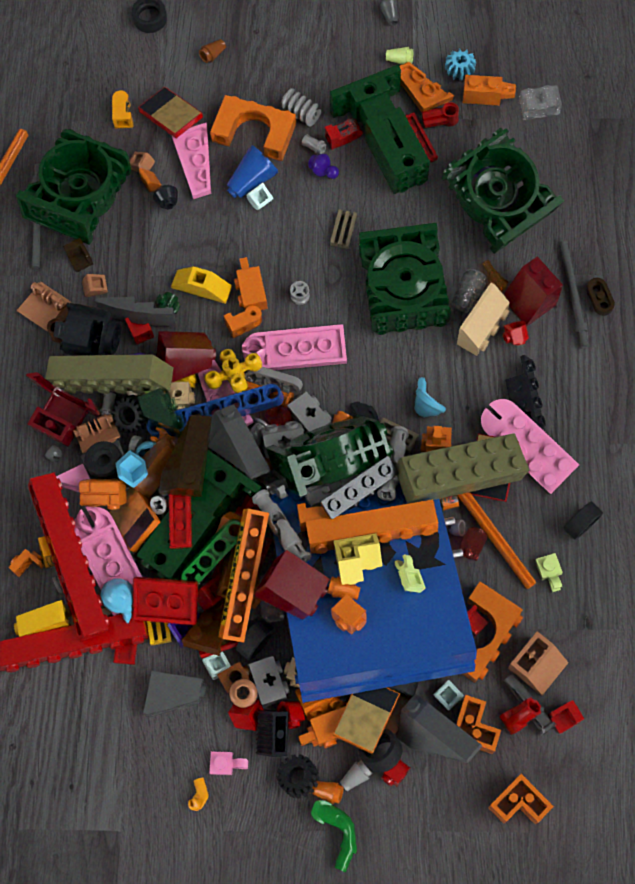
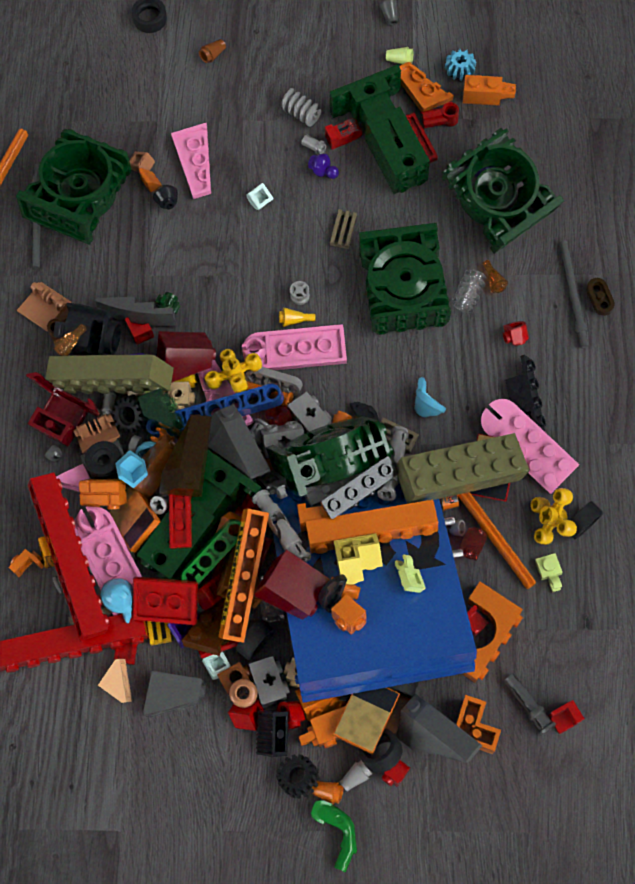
yellow slope [14,600,71,637] -> none
dark brown panel [63,238,93,272] -> none
nougat slope [82,274,108,297] -> none
light orange leg [112,90,133,129] -> none
tile [138,87,203,138] -> none
yellow slope [171,266,232,304] -> none
light orange arm [188,778,209,811] -> none
orange arch [210,95,296,161] -> none
bright pink plate [210,752,248,775] -> none
orange leg [224,305,262,339] -> none
blue cone [227,145,278,198] -> none
orange hinge [234,257,268,311] -> none
orange hinge [421,426,452,452] -> none
light aqua brick [433,680,464,711] -> none
tan slope [457,282,510,356] -> none
orange brick [488,774,554,824] -> none
red piece [499,697,541,735] -> none
dark red slope [504,256,563,326] -> none
nougat slope [508,631,568,696] -> none
clear brick [519,85,562,120] -> none
none -> clear orange cone [54,324,87,356]
none -> light nougat slope [98,659,132,703]
none -> yellow cone [279,307,315,327]
none -> black tile [318,574,347,613]
none -> yellow gear [530,488,577,545]

